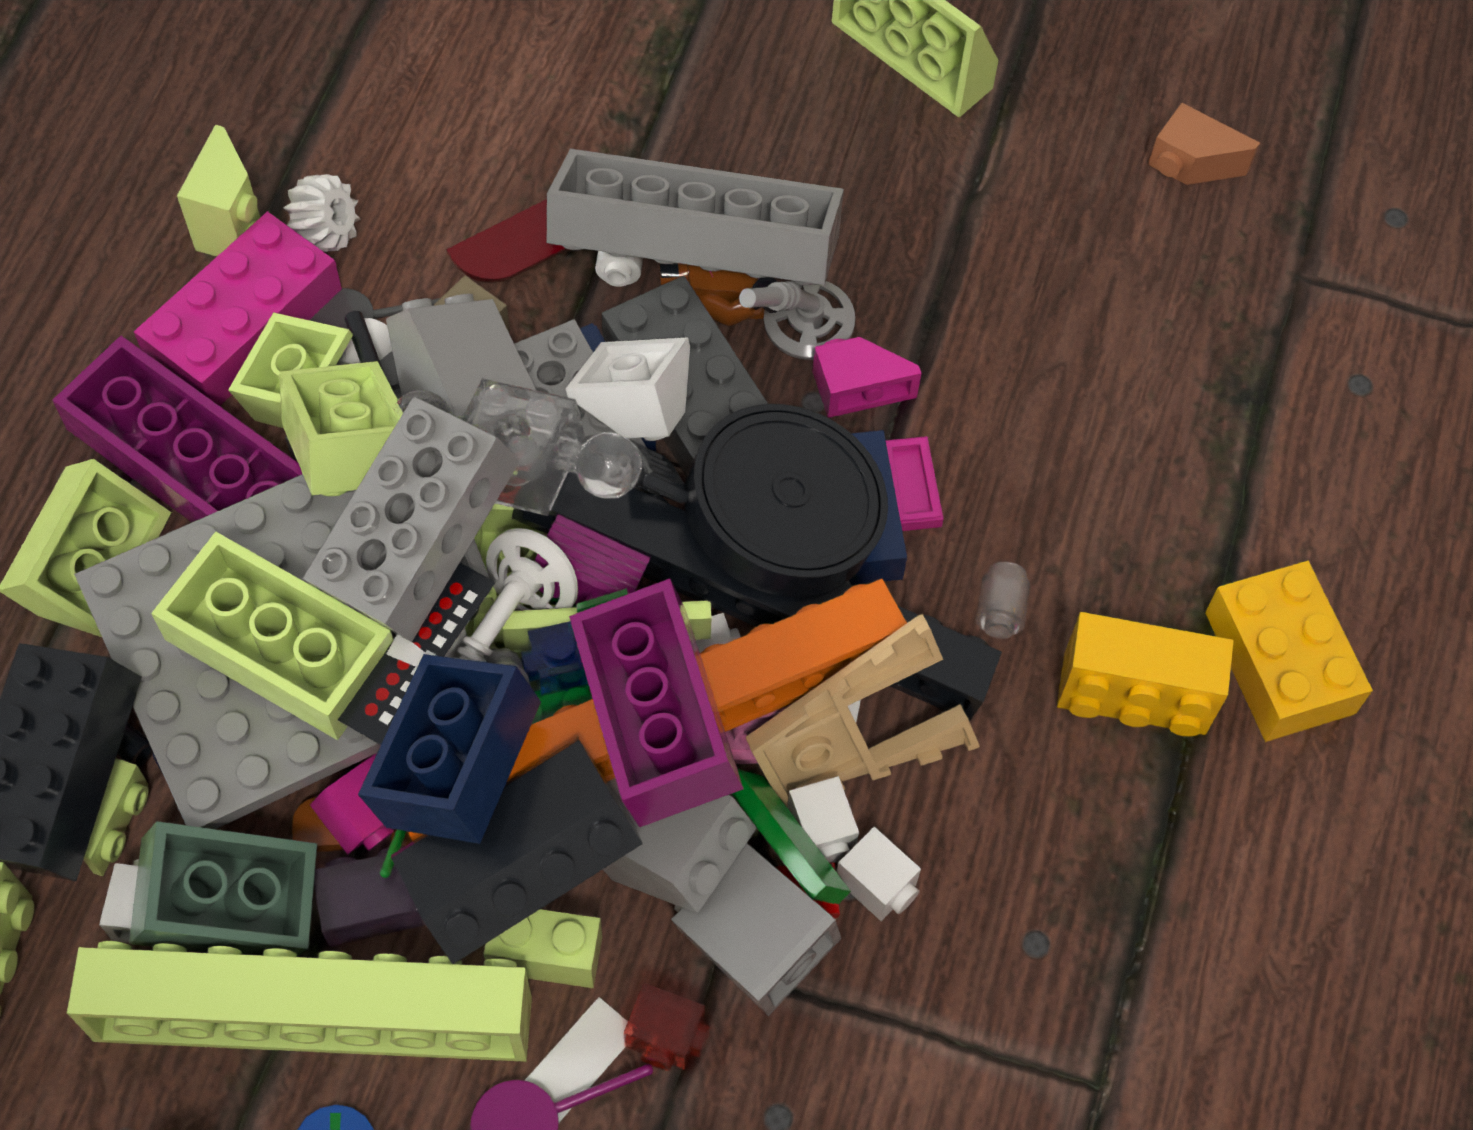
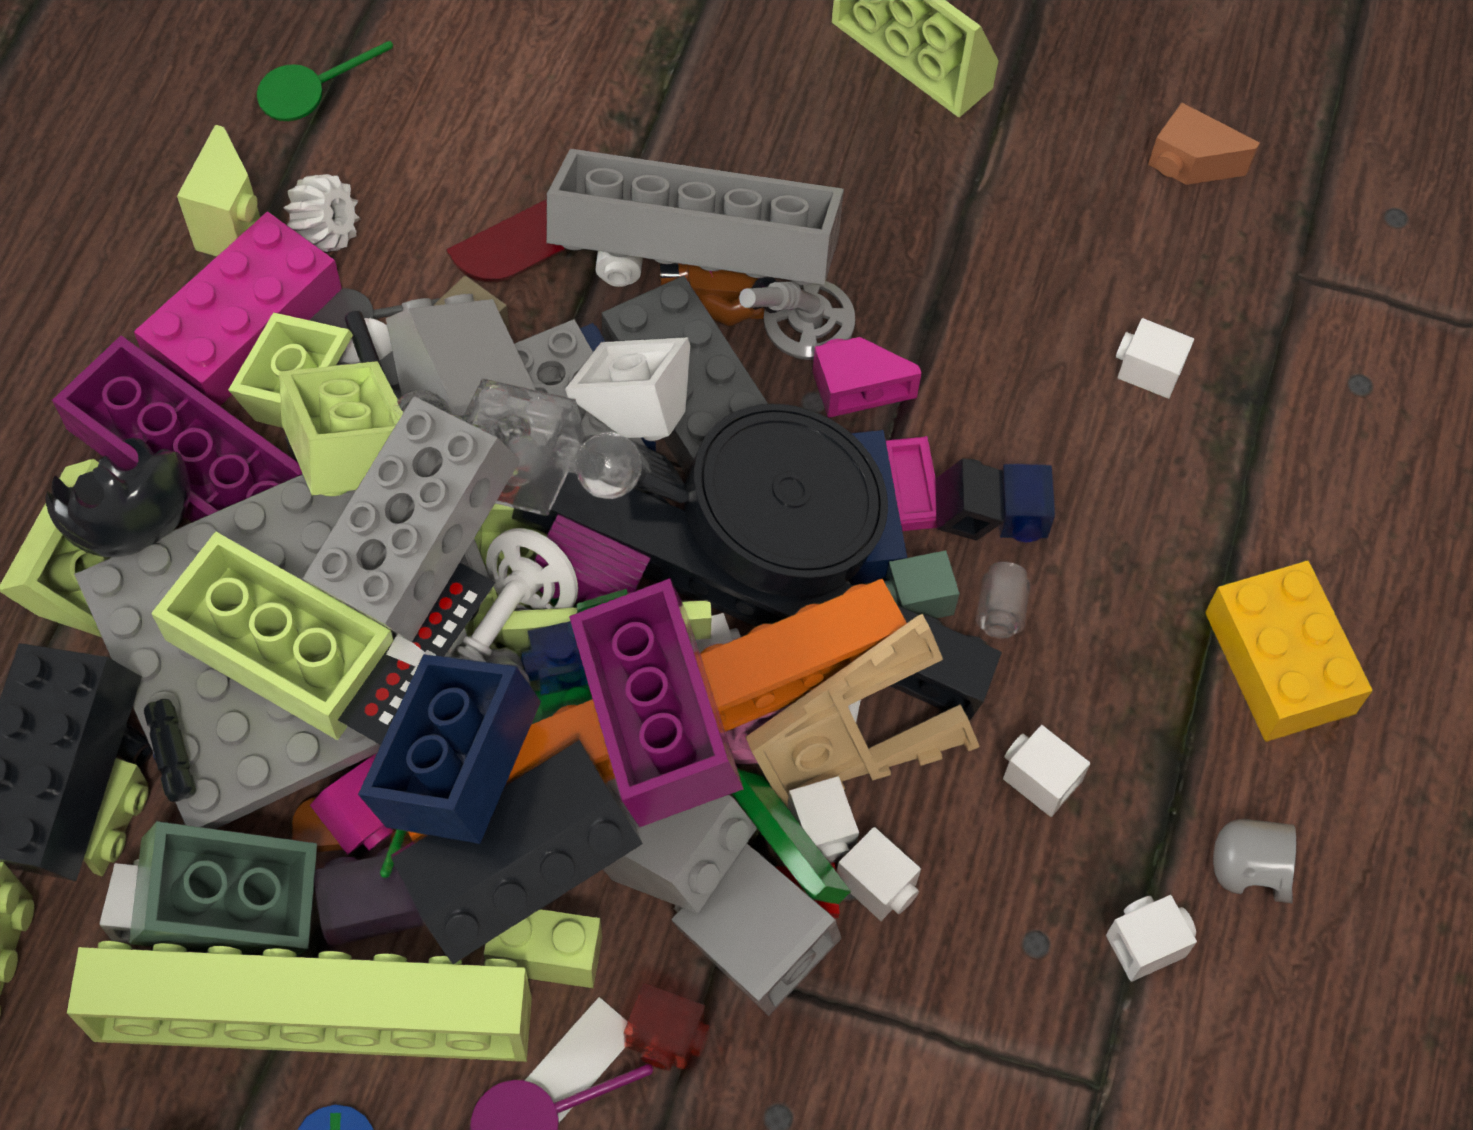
yellow brick [1057,612,1234,736] -> none
none -> black piece [45,438,190,557]
none -> black axle [144,699,196,802]
none -> green piece [257,41,393,121]
none -> sand green brick [884,550,960,619]
none -> black brick [936,458,1005,541]
none -> clear blue brick [999,464,1055,542]
none -> white brick [1003,724,1091,817]
none -> white brick [1106,895,1197,982]
none -> white brick [1115,318,1194,399]
none -> light grey helmet [1213,819,1296,904]

